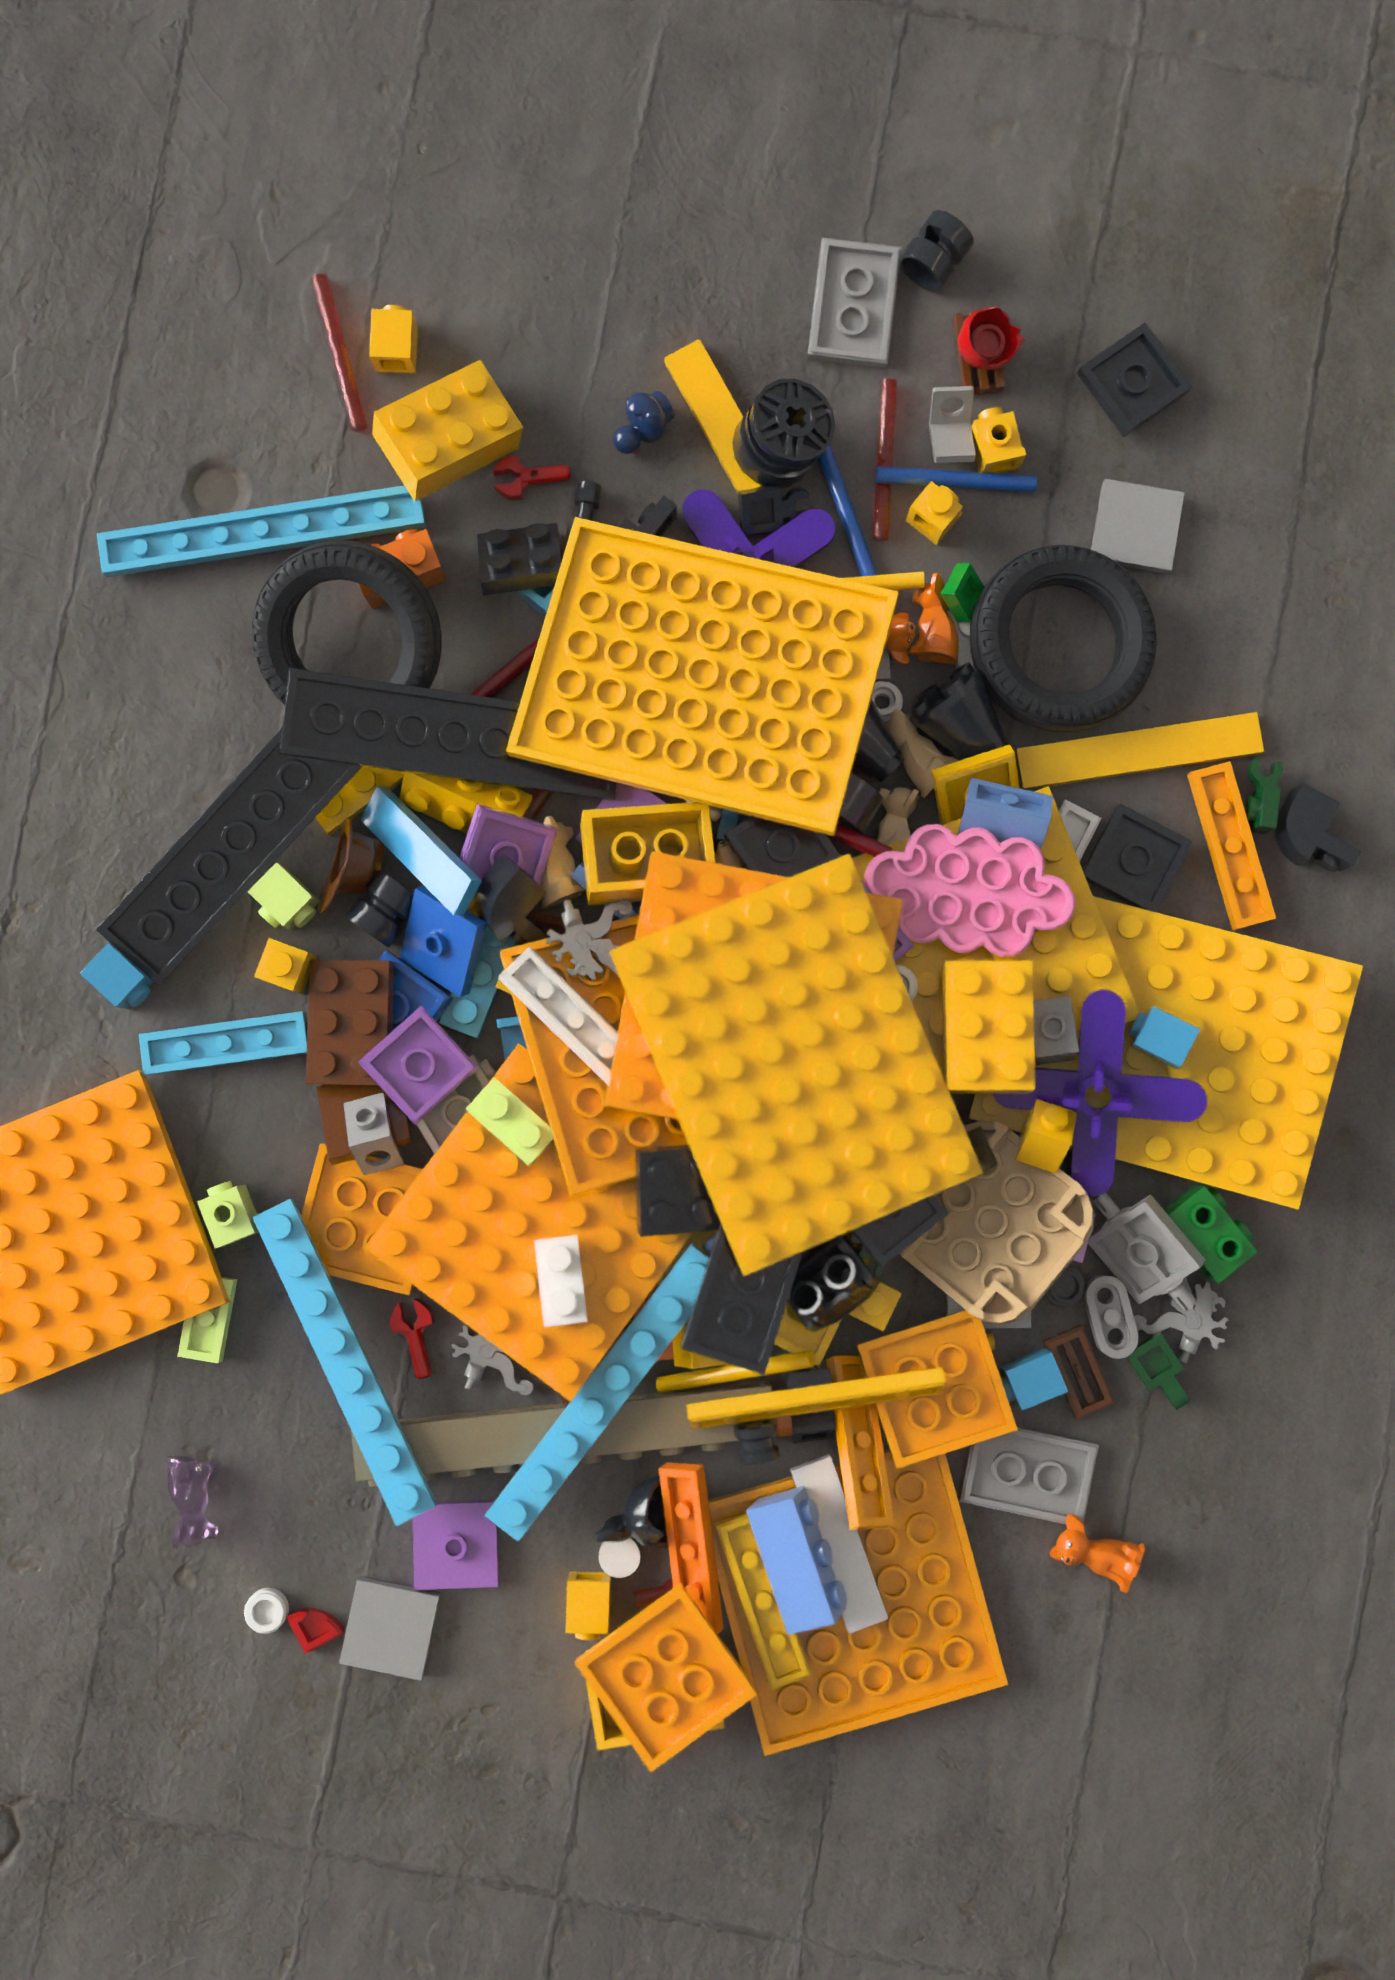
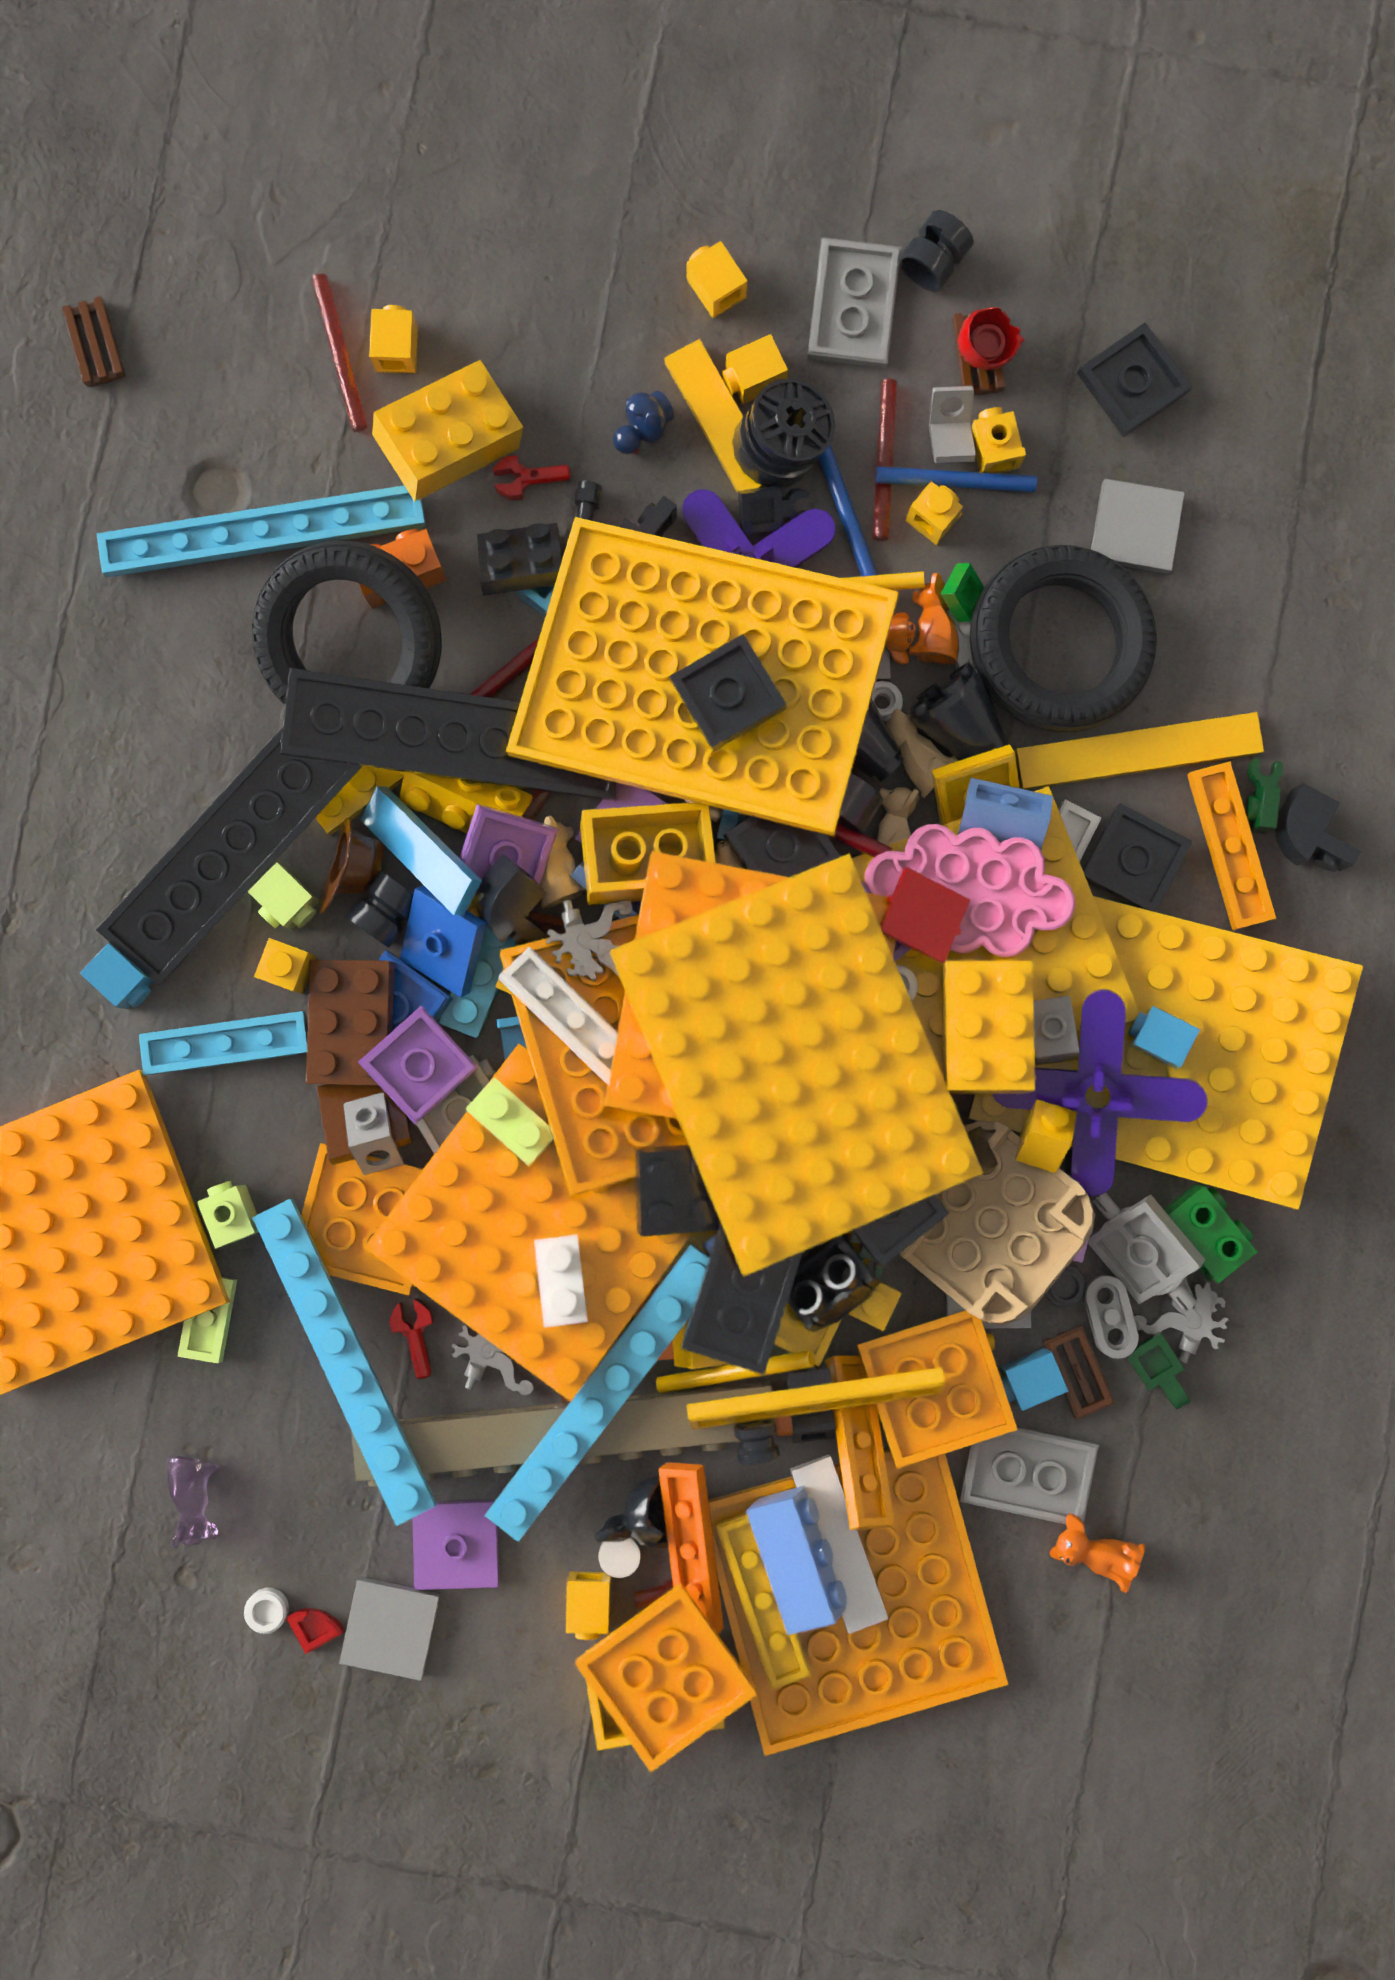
none -> reddish brown tile [62,296,126,388]
none -> black plate [669,634,787,752]
none -> yellow brick [687,241,747,318]
none -> yellow brick [722,334,788,404]
none -> red piece [880,867,970,963]

